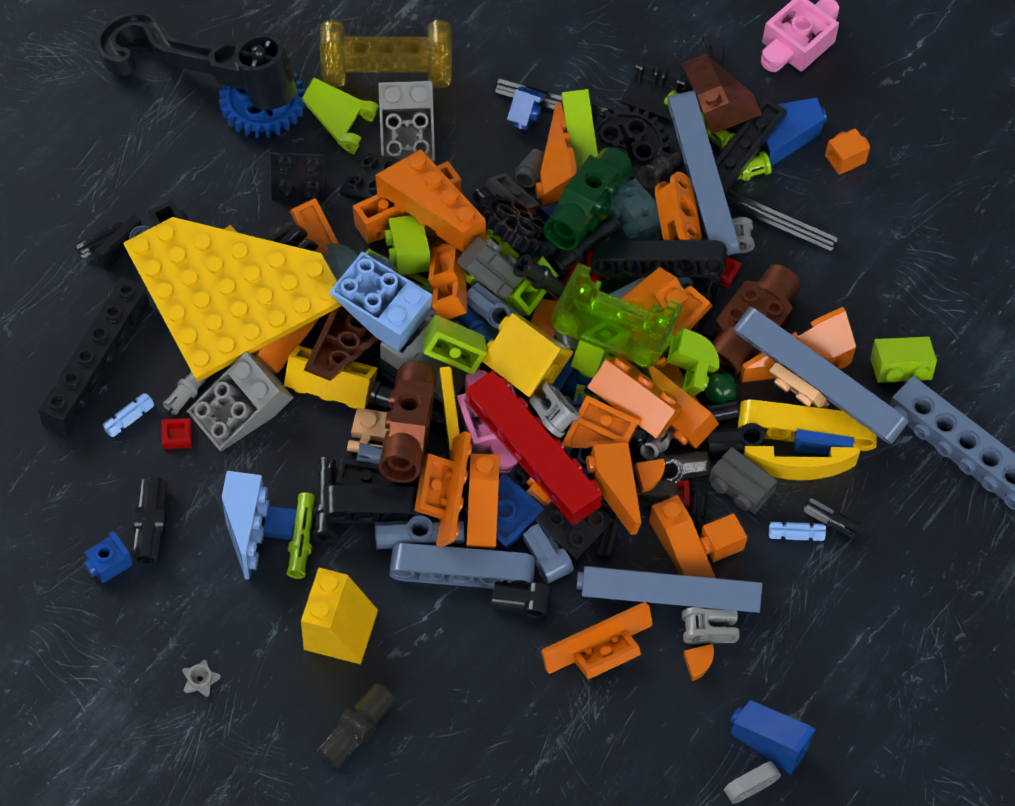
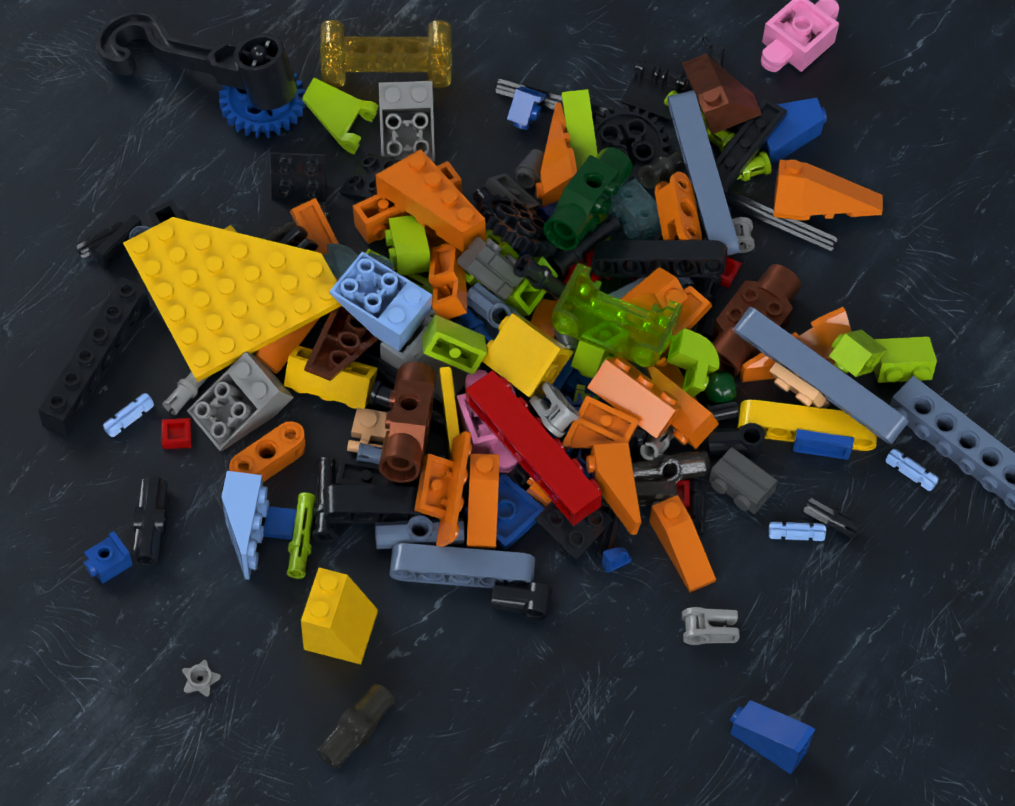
sand blue piece [523,524,574,584] -> none
orange bracket [541,602,653,680] -> none
sand blue brick [576,566,762,613] -> none
orange tile [635,459,665,493] -> none
orange tile [683,644,714,681] -> none
orange brick [699,513,747,563] -> none
light grey beam [724,761,781,804] -> none
yellow slope [743,446,860,480] -> none
orange brick [825,128,870,175] -> none
none -> orange piece [229,421,306,483]
none -> blue tile [601,547,632,573]
none -> orange wedge [773,160,883,221]
none -> lime brick [829,330,887,377]
none -> light blue axle [886,449,939,491]

